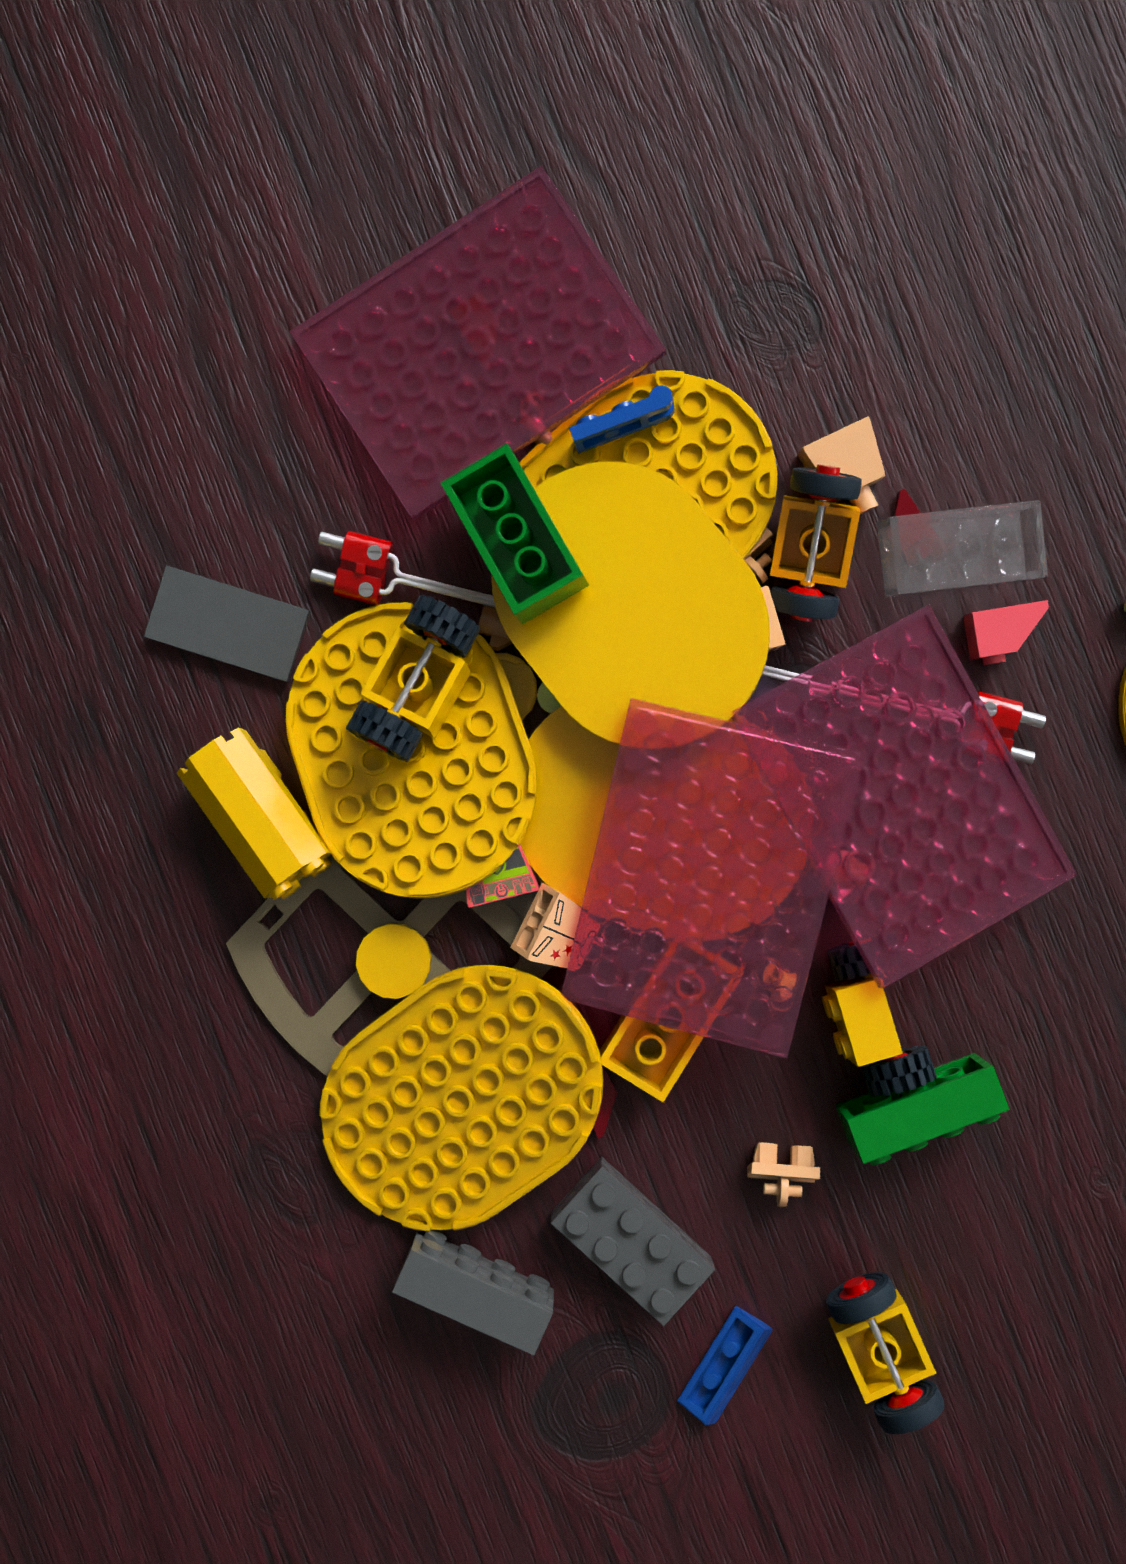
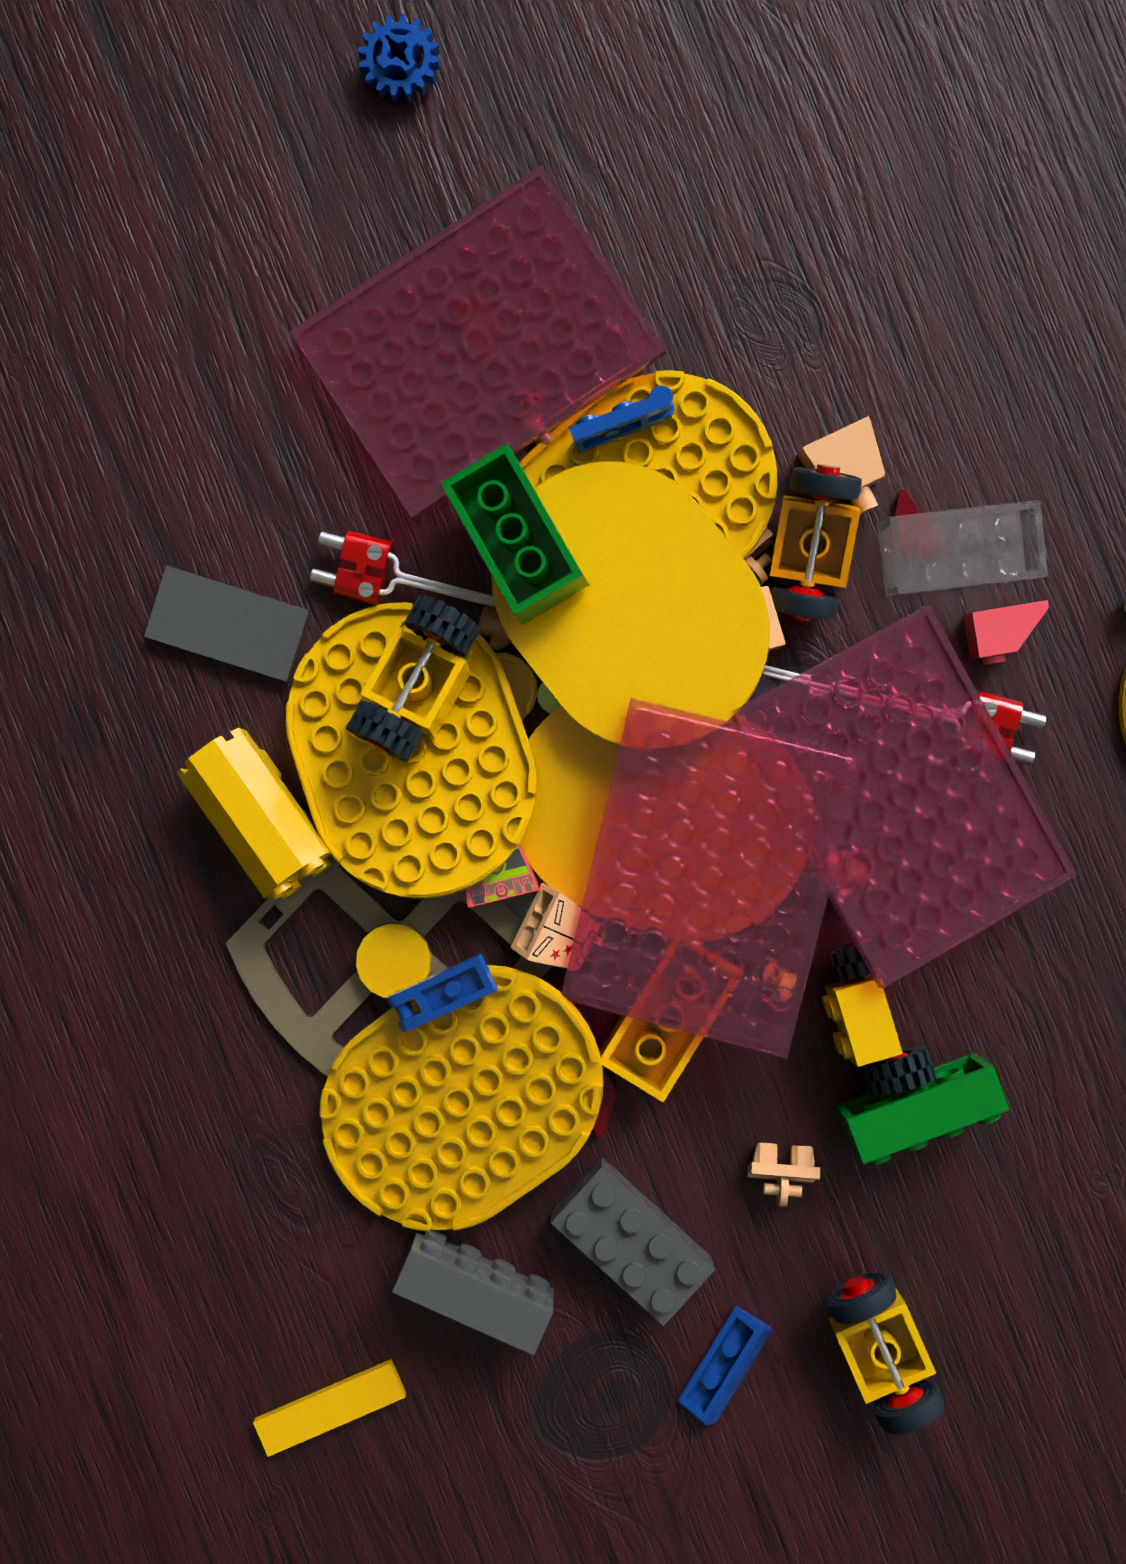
none -> yellow tile [253,1359,406,1457]
none -> blue gear [358,14,441,103]
none -> blue plate [386,953,498,1033]

